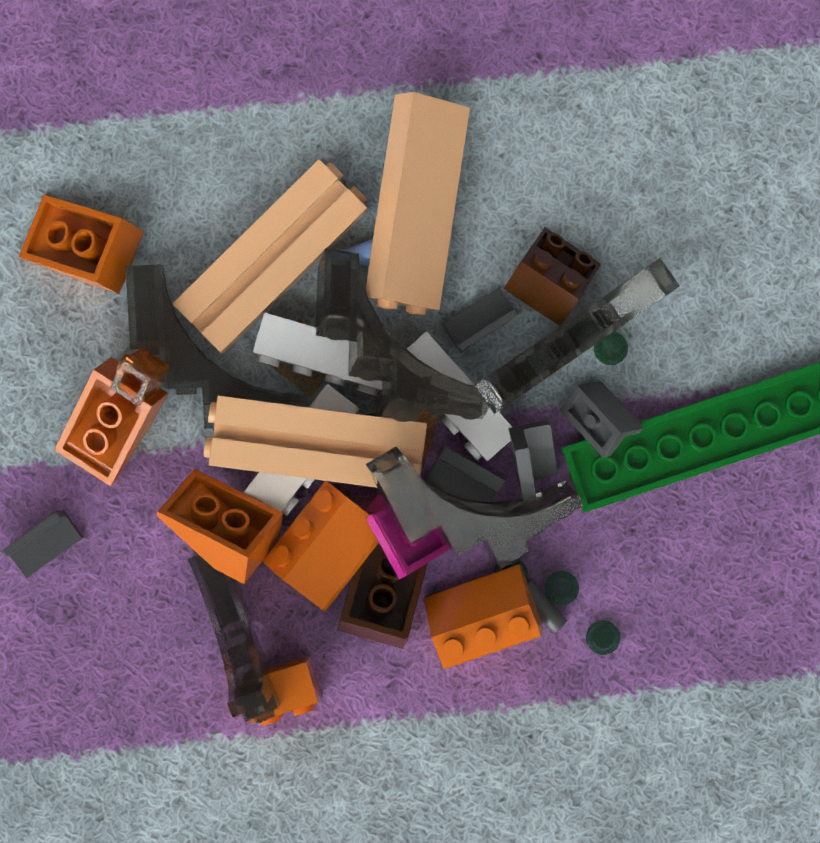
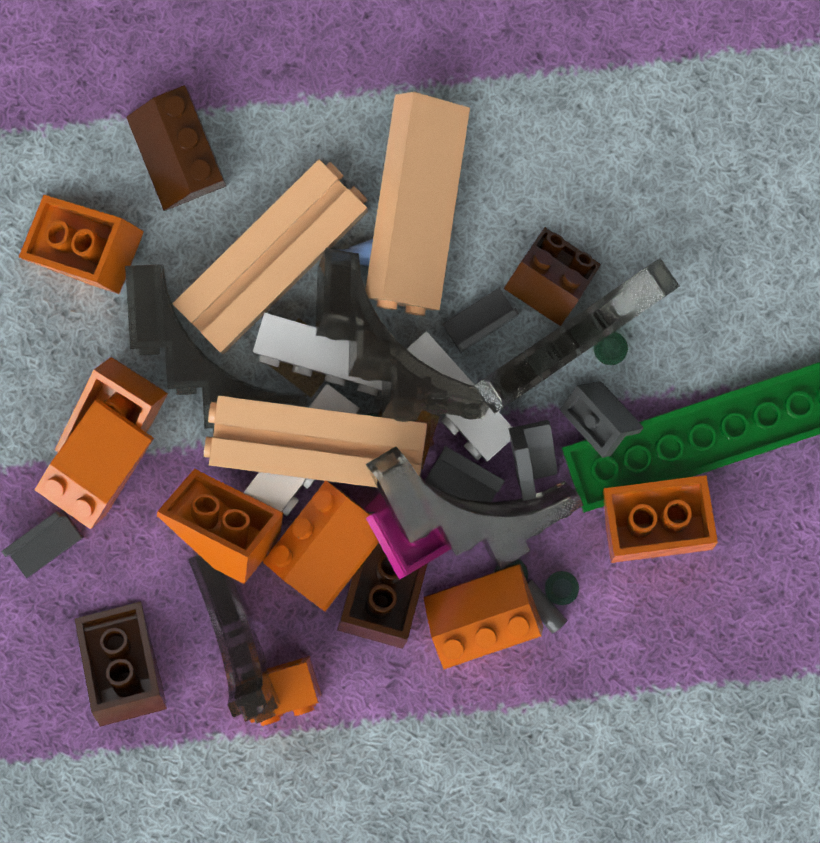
clear orange brick [110,347,170,407] -> none
clear green plate [586,620,620,655] -> none
none -> orange slope [34,398,154,529]
none -> reddish brown slope [74,601,167,727]
none -> reddish brown slope [126,85,227,211]
none -> orange slope [603,475,718,563]

